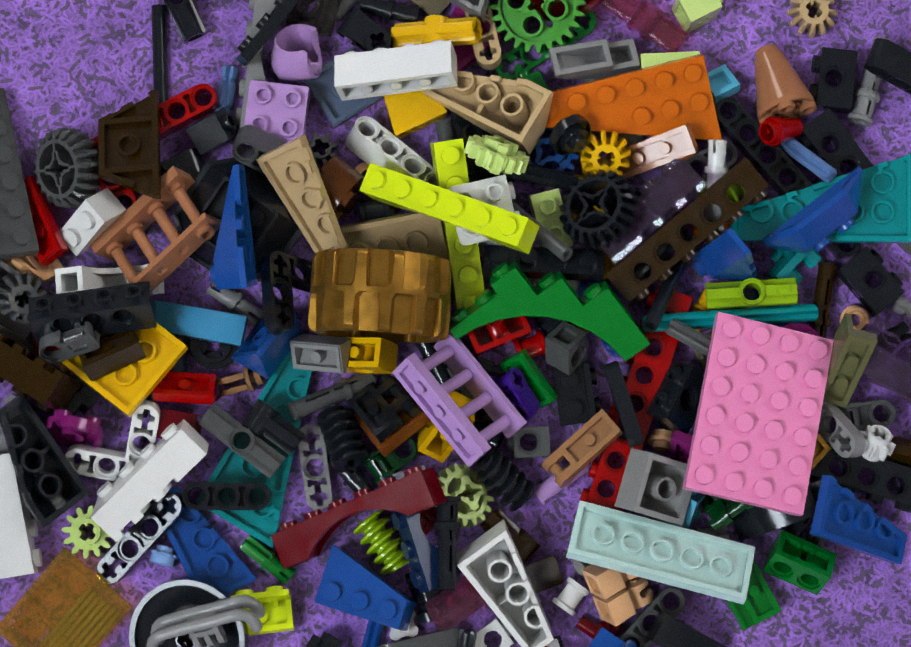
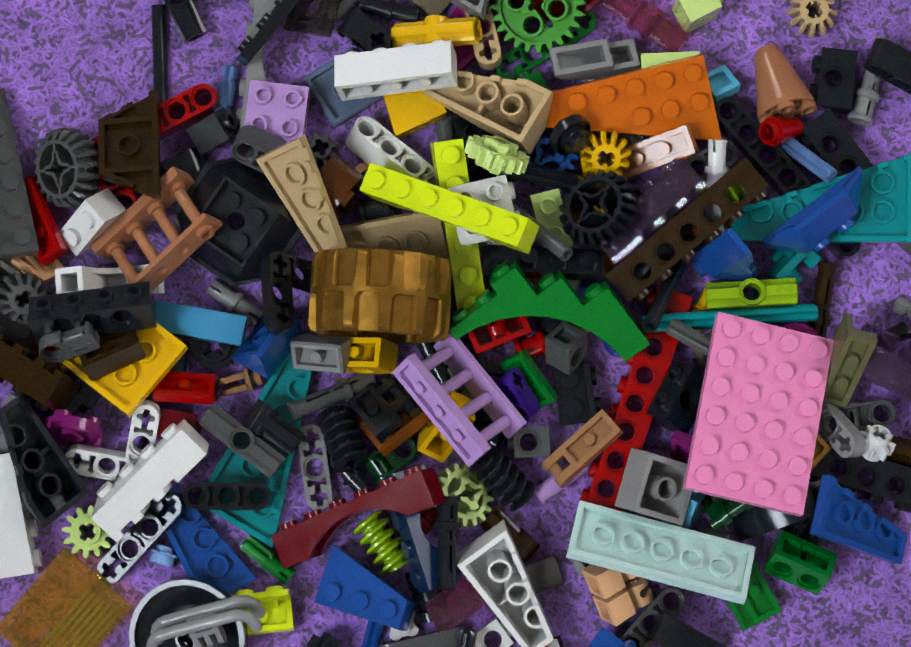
blue wedge [210,164,258,290] -> none
lavender piece [271,24,322,81] -> none
white bush [552,577,590,616] -> none
dark red arm [575,615,622,639] -> none
black beam [602,361,644,448] -> none
light nougat plate [647,429,674,453] -> none
black brick [836,247,905,317] -> none
light nougat plate [839,305,870,331] -> none

